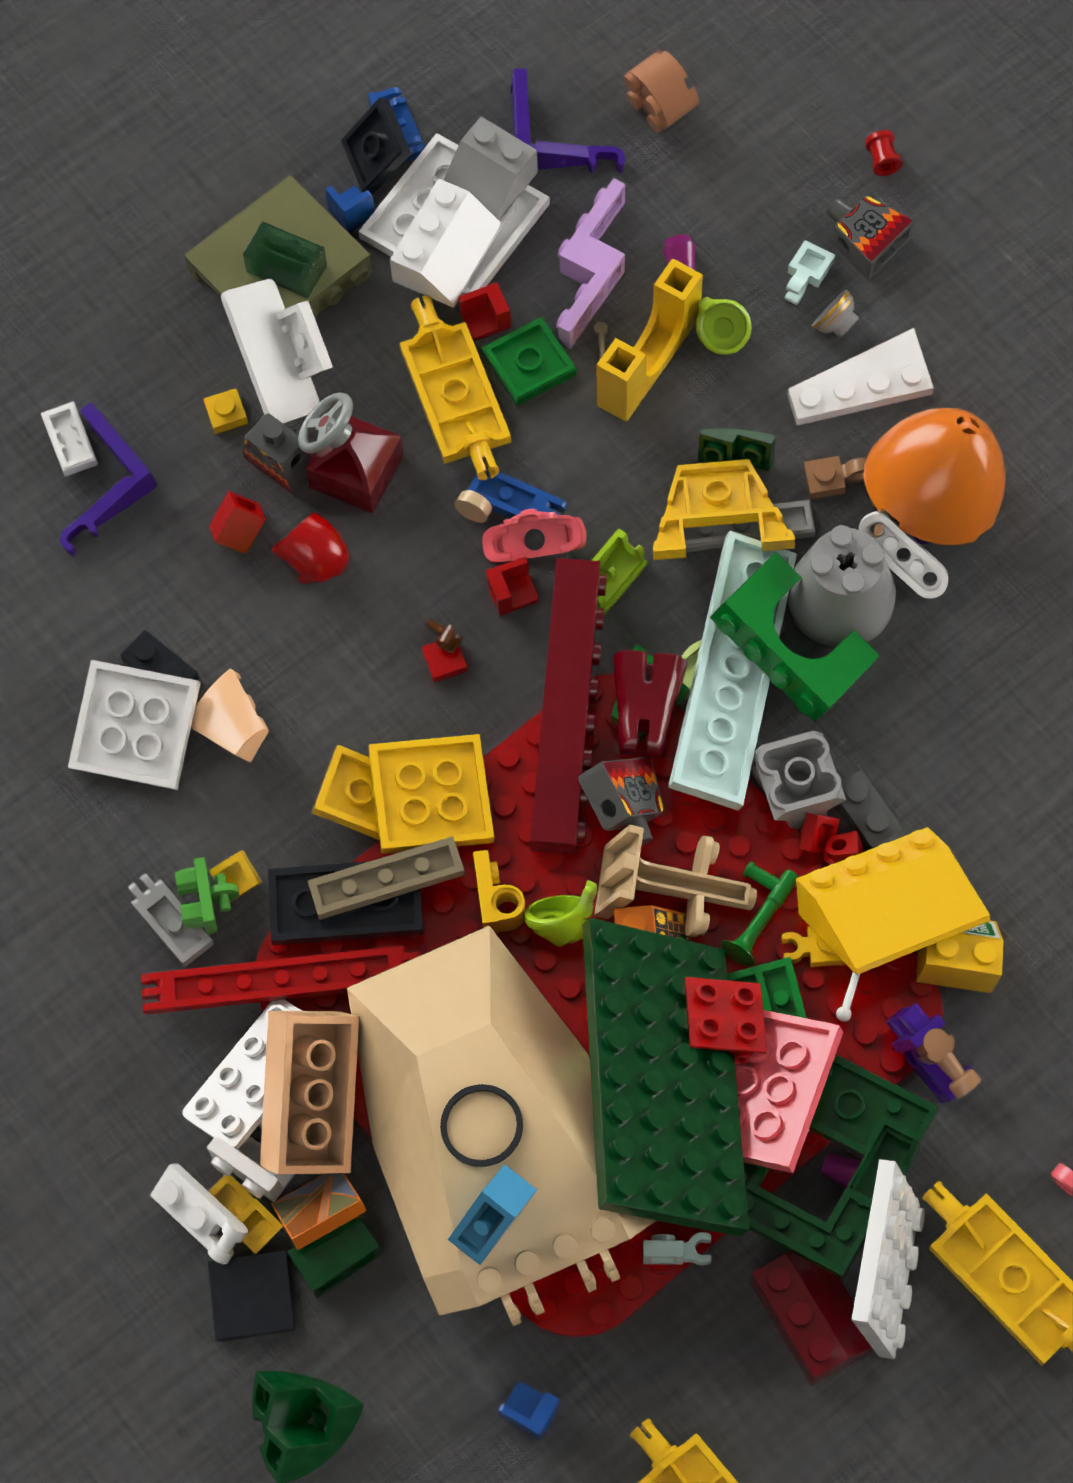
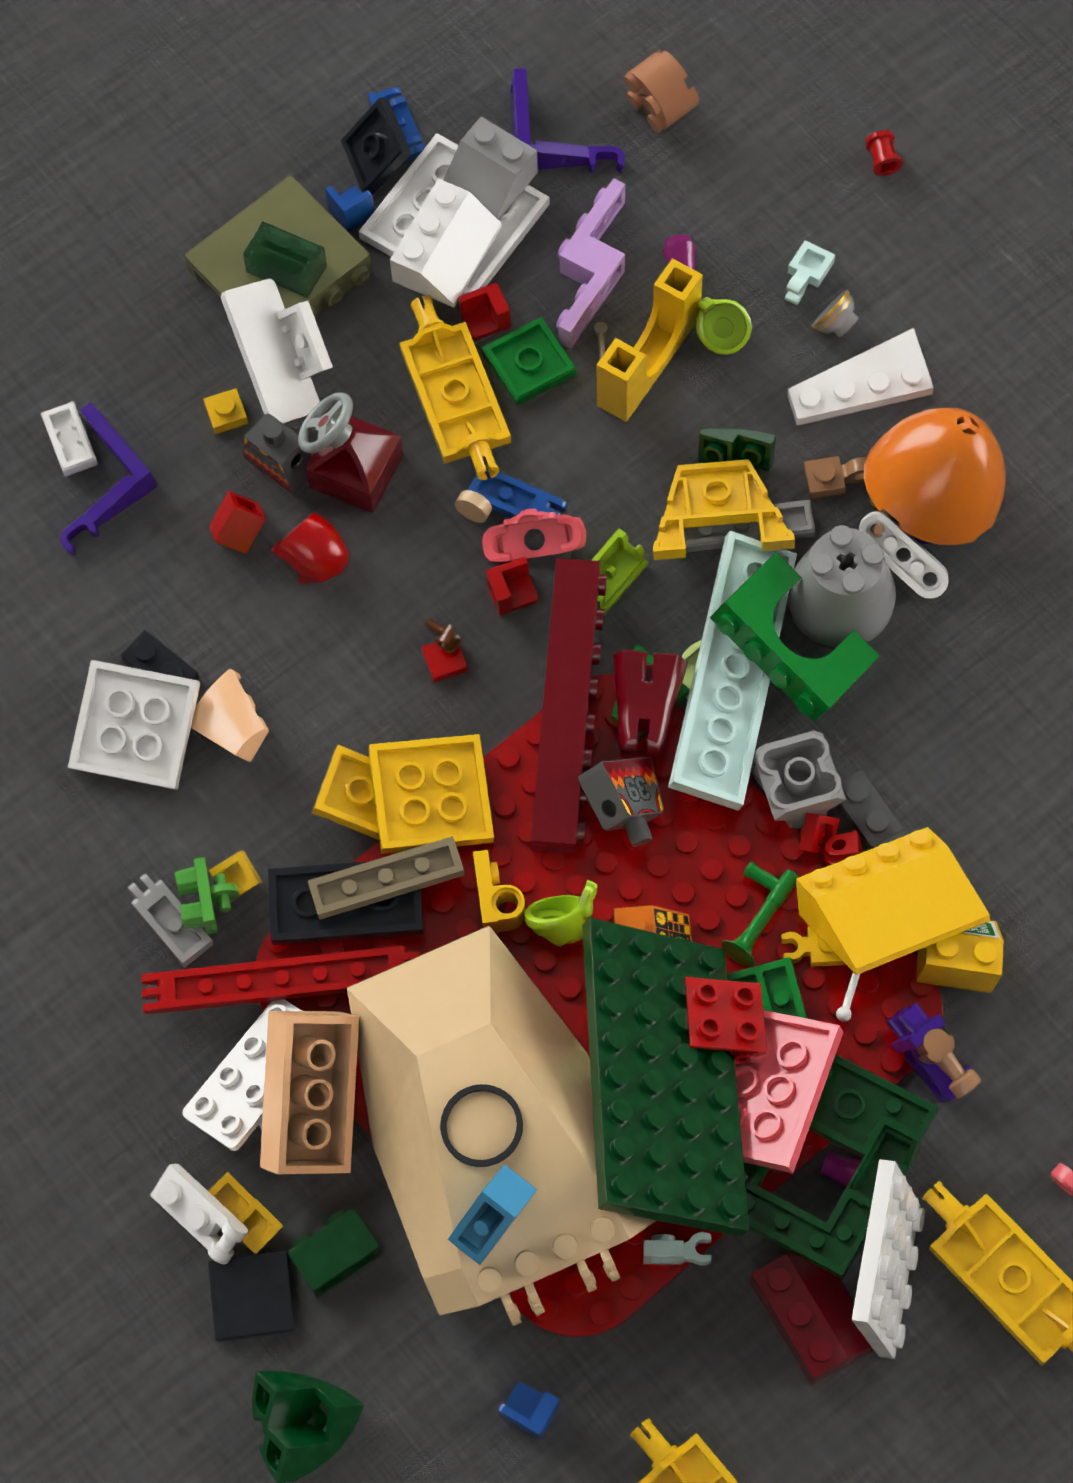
white bracket [207,1135,295,1202] -> none
tile [271,1173,367,1250] -> none
tan piece [594,825,757,938] -> none
dark grey torso [827,196,915,280] -> none

